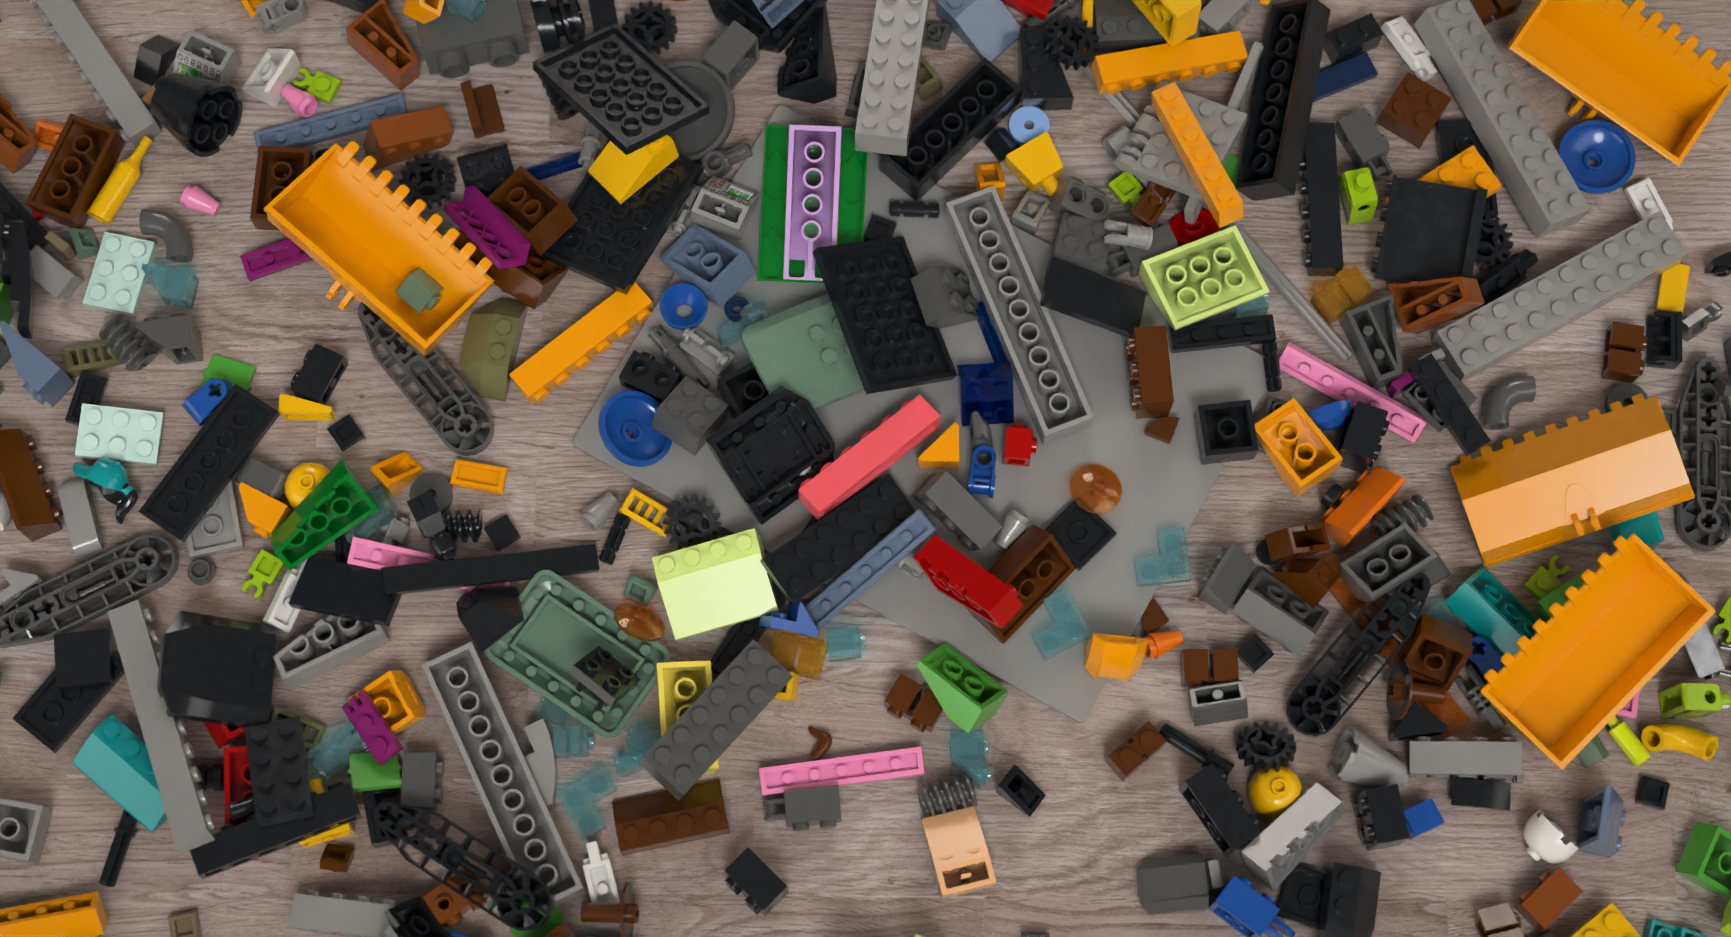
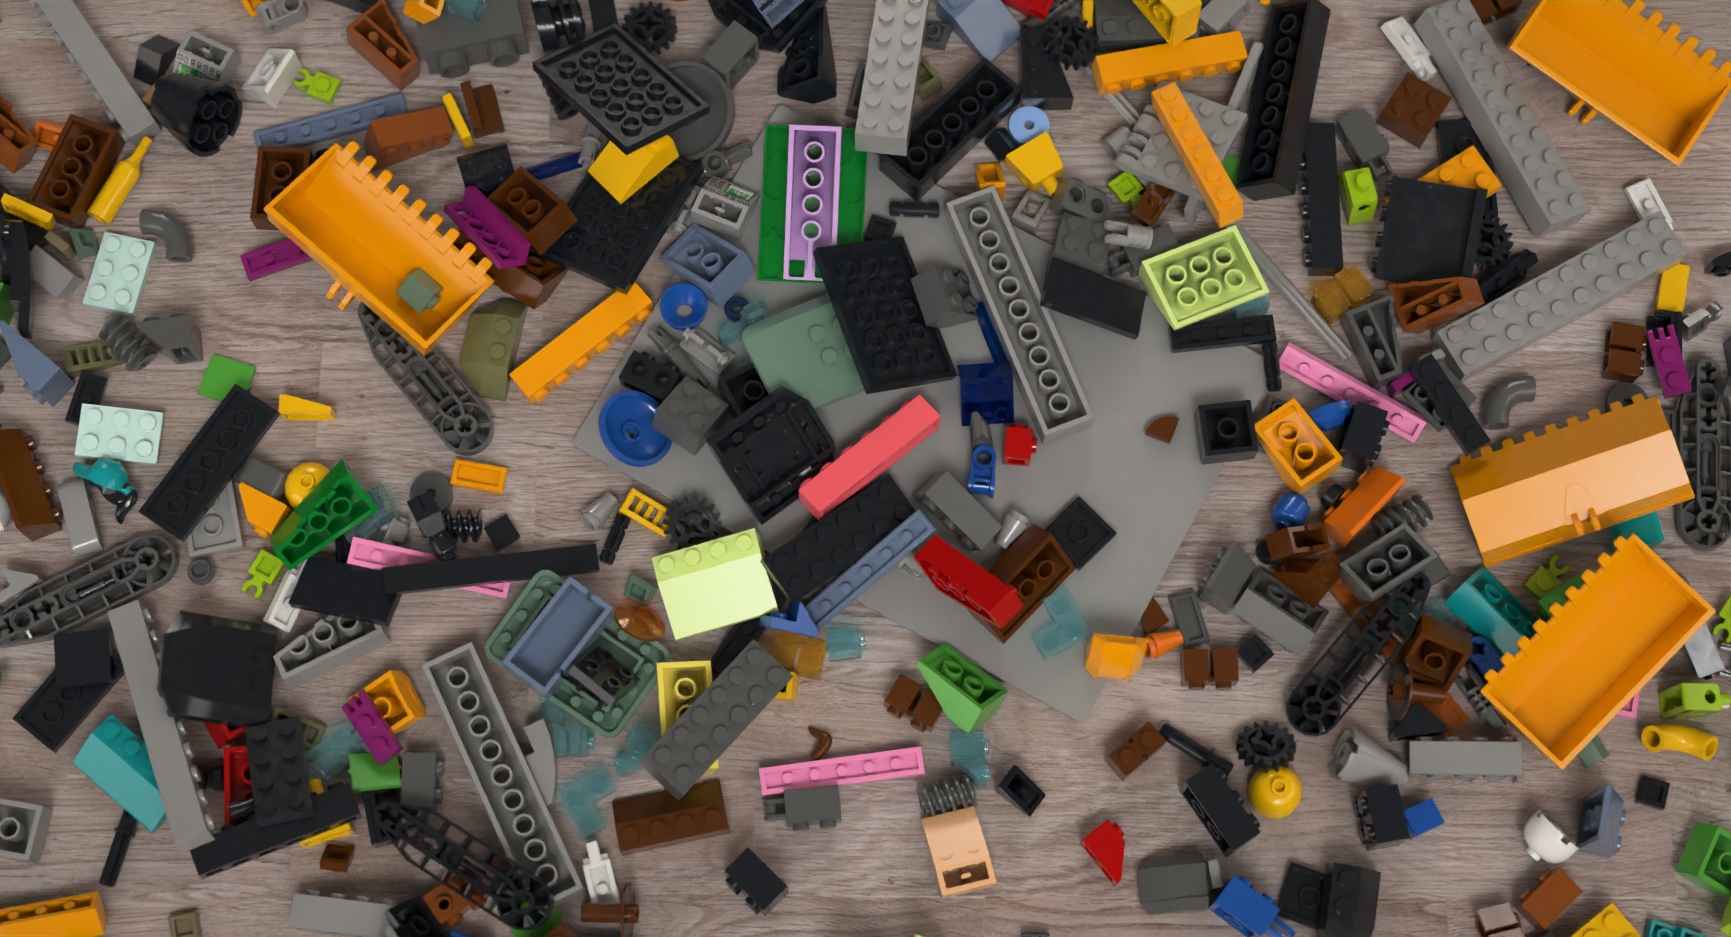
clear light blue slope [141,262,200,309] -> none
bright pink cone [180,185,221,216] -> none
blue piece [182,378,233,426] -> none
bright pink cone [281,84,318,118] -> none
black brick [291,343,348,405] -> none
black tile [327,415,365,452] -> none
light orange slope [370,451,423,497] -> none
black gear [399,153,457,209] -> none
black slope [456,586,524,652] -> none
light orange slope [917,422,960,469] -> none
clear orange dish [1070,464,1122,514] -> none
reddish brown brick [1125,325,1174,419] -> none
clear light blue plate [1134,527,1192,587] -> none
red dish [1169,209,1220,244] -> none
dark grey brick [1189,680,1248,726] -> none
light grey wedge [1241,783,1345,892] -> none
dark blue tile [1313,52,1378,102] -> none
black brick [1323,13,1383,66] -> none
black slope [1451,778,1511,811] -> none
blue dish [1558,120,1636,194] -> none
neon yellow cylinder [1608,716,1651,767] -> none
none -> yellow tile [0,193,56,231]
none -> yellow tile [442,92,474,149]
none -> sand blue piece [502,576,615,700]
none -> red slope [1080,820,1125,887]
none -> dark grey tile [1168,590,1210,649]
none -> blue head [1271,492,1310,530]
none -> magenta hinge [1646,324,1692,399]

